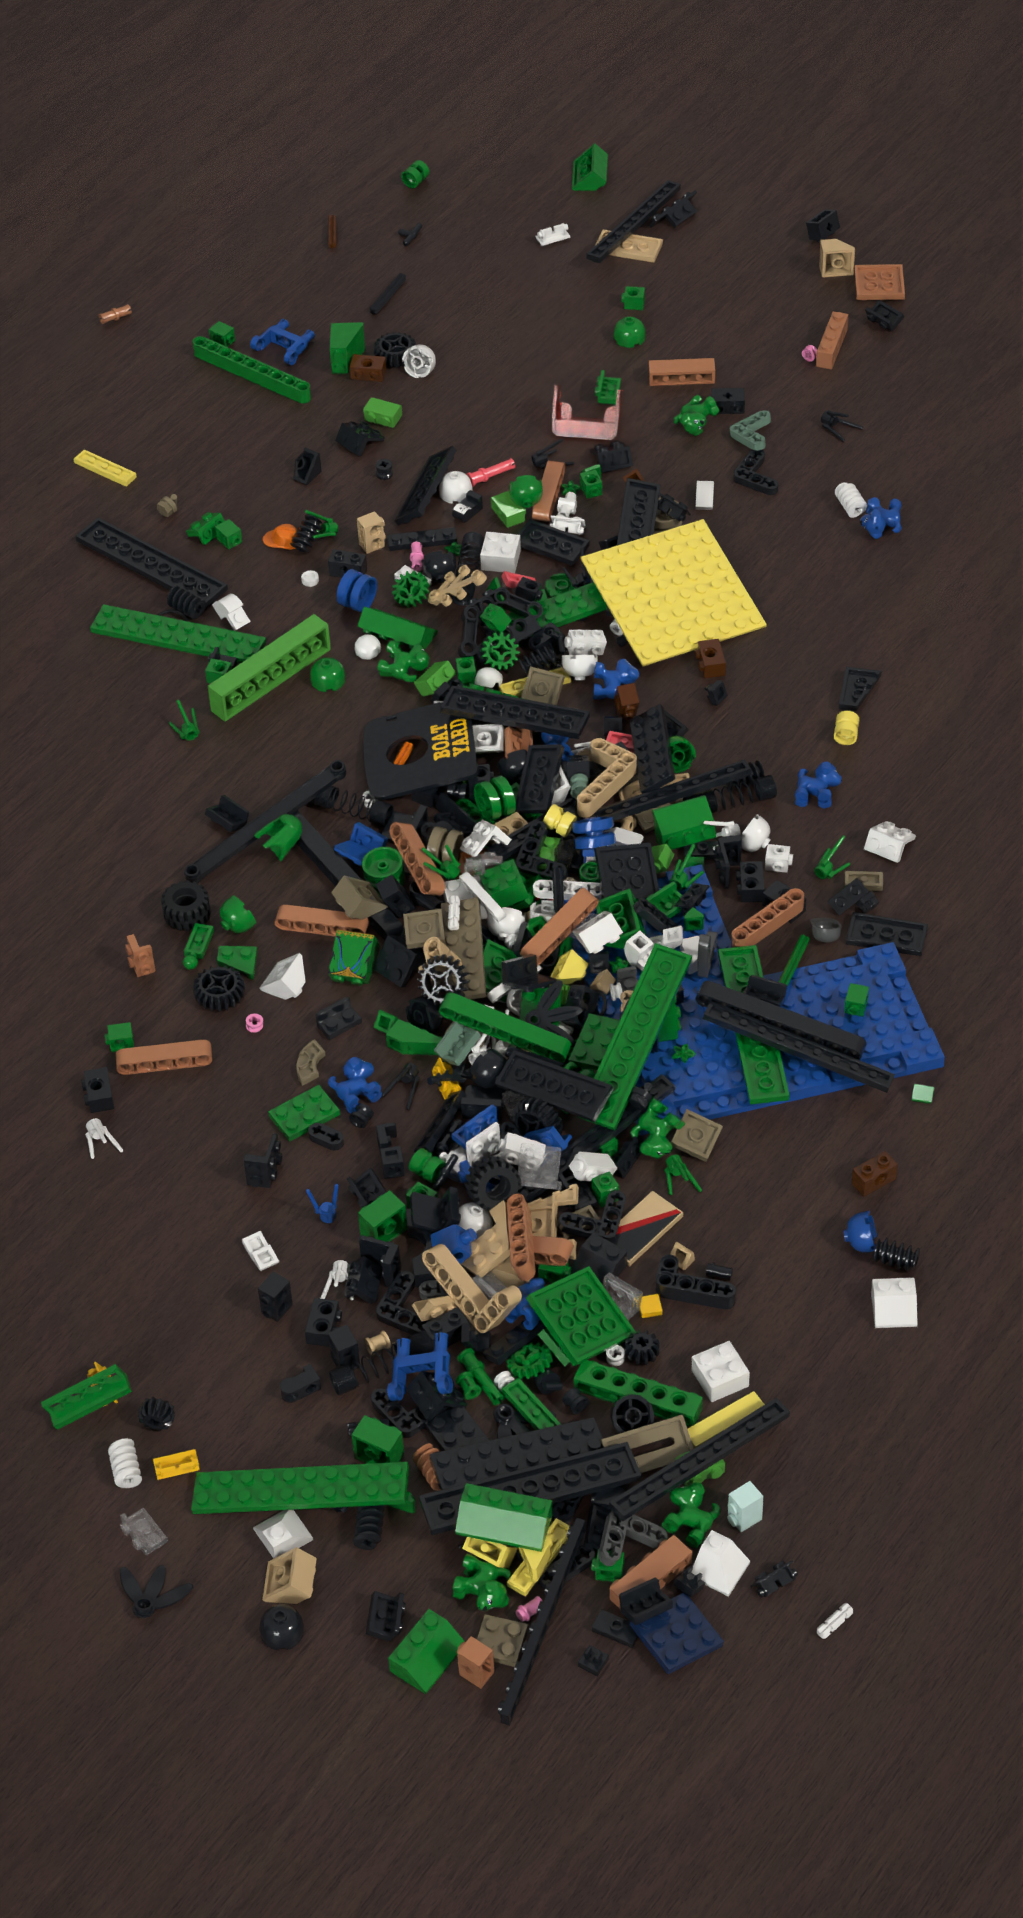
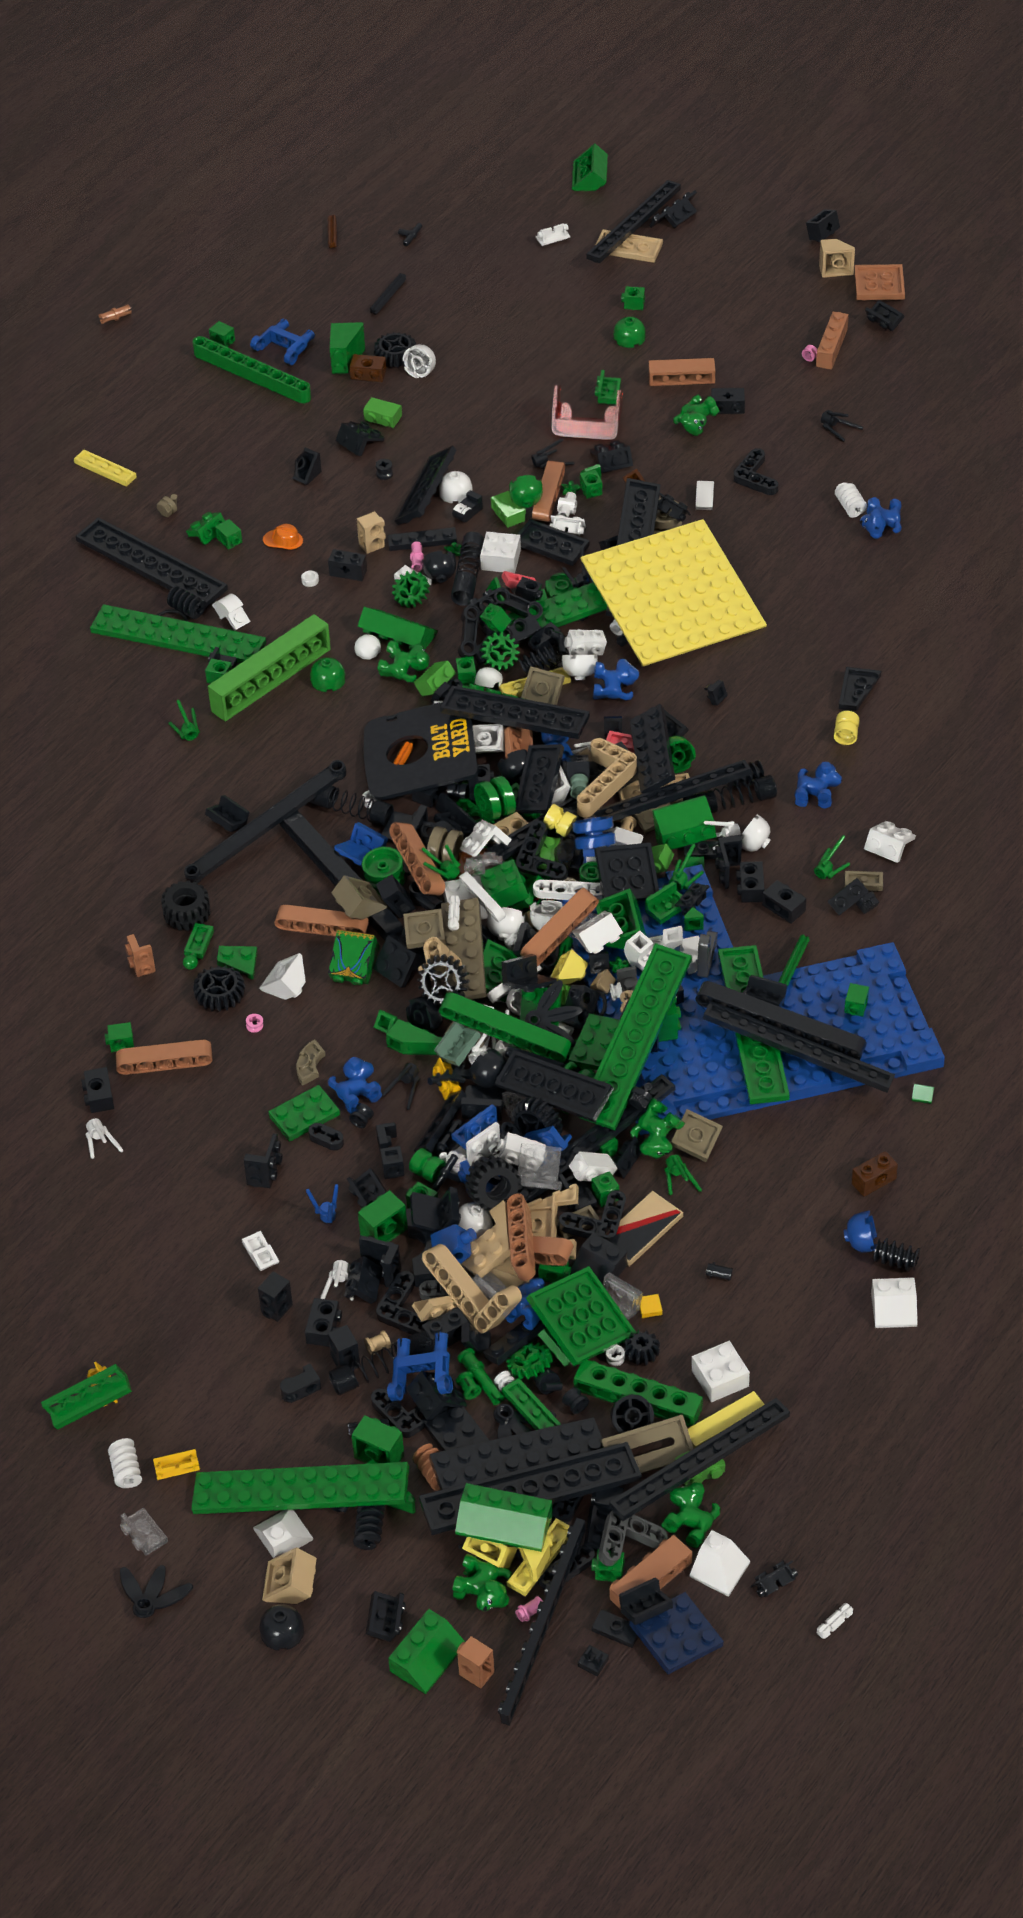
black gear [138,1397,175,1431] -> none
green cylinder [220,895,256,933] -> none
green hair [254,814,302,861] -> none
black piece [290,514,323,553] -> none
green plant [304,510,338,539] -> none
black bracket [316,997,362,1040] -> none
blue wheel [337,569,377,613] -> none
green wheel [401,160,430,189] -> none
tan plant [428,565,487,607] -> none
coral pin [466,458,515,487] -> none
dark tan plate [477,1614,528,1667] -> none
green slope [526,916,546,937] -> none
black axle [552,867,564,913] -> none
reddish brown brick [614,683,640,720] -> none
black beam [633,898,678,934] -> none
black beam [656,1254,736,1309] -> none
tan slope [670,1242,695,1270] -> none
green plant [672,1044,696,1063] -> none
black tile [674,1566,706,1597] -> none
reddish brown brick [695,639,726,679] -> none
light aqua brick [727,1481,763,1532] -> none
sand green beam [730,410,771,451] -> none
nougat beam [731,888,804,948] -> none
white brick [765,844,793,873] -> none
dark grey cap [810,918,841,943] -> none
black tile [846,912,928,957] -> none

